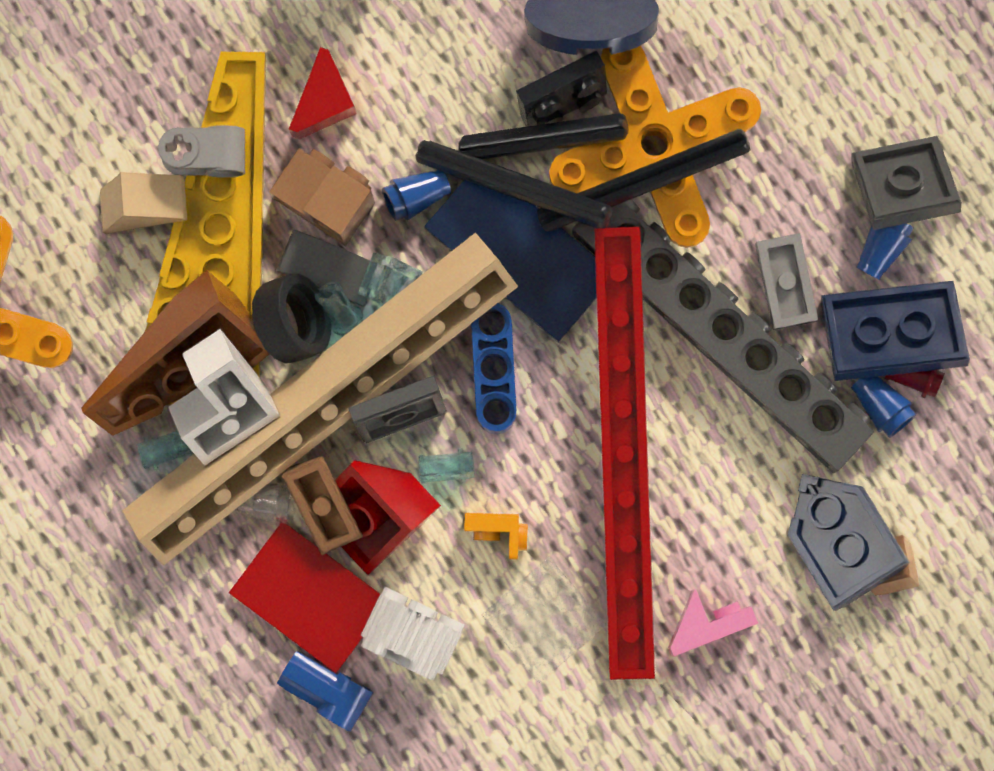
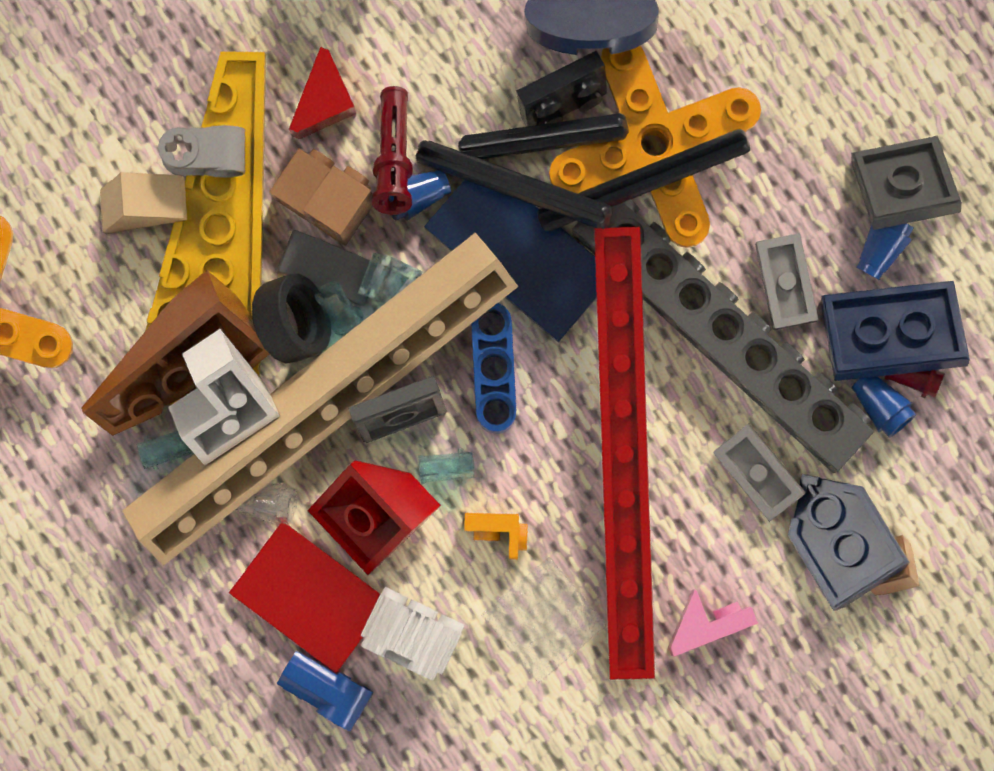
medium nougat slope [282,456,363,555] -> none
none -> dark red pin [372,86,413,215]
none -> light grey plate [713,423,806,522]

